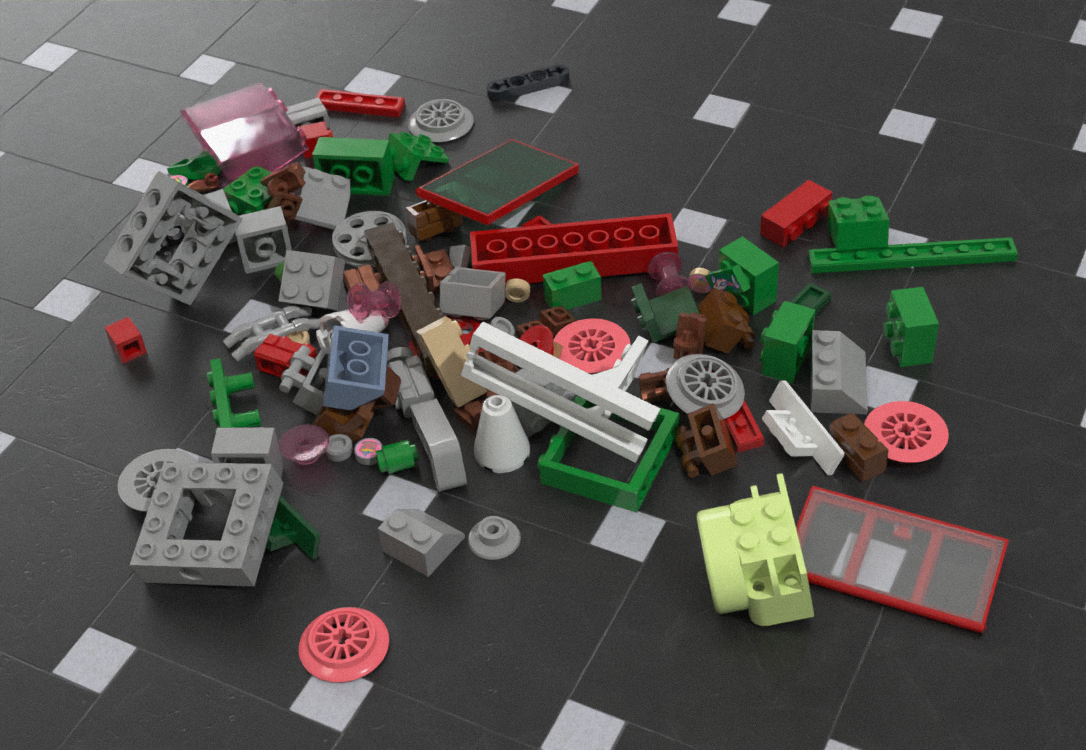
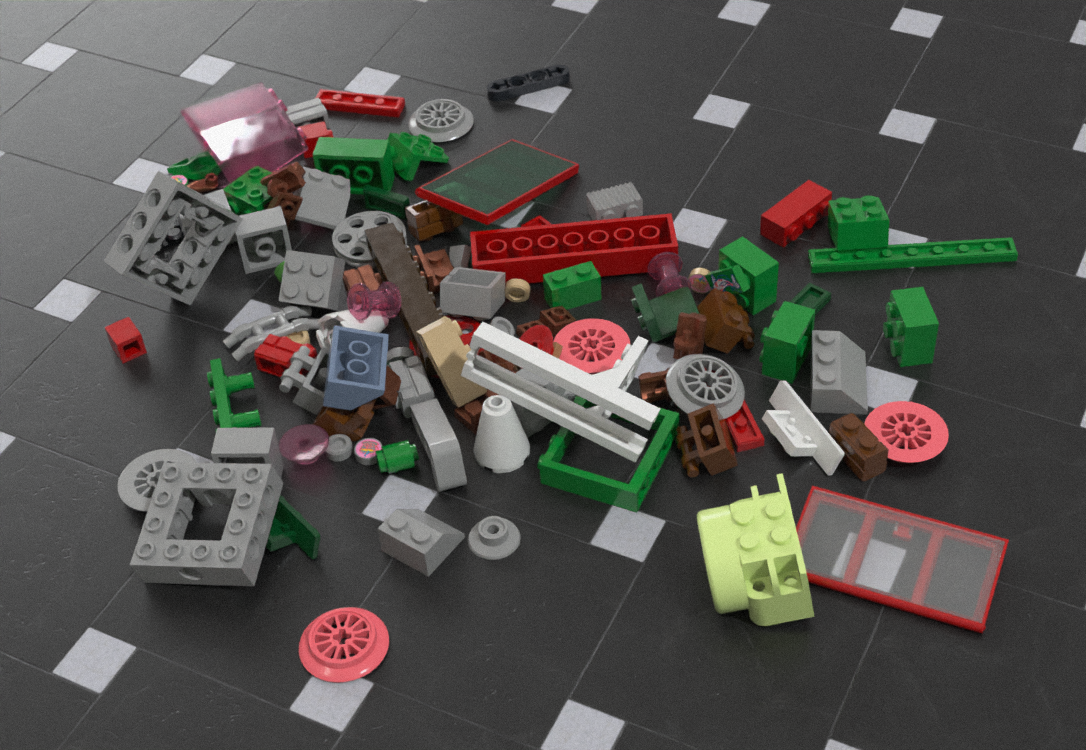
none -> dark green tile [363,185,410,220]
none -> light grey brick [586,182,643,221]

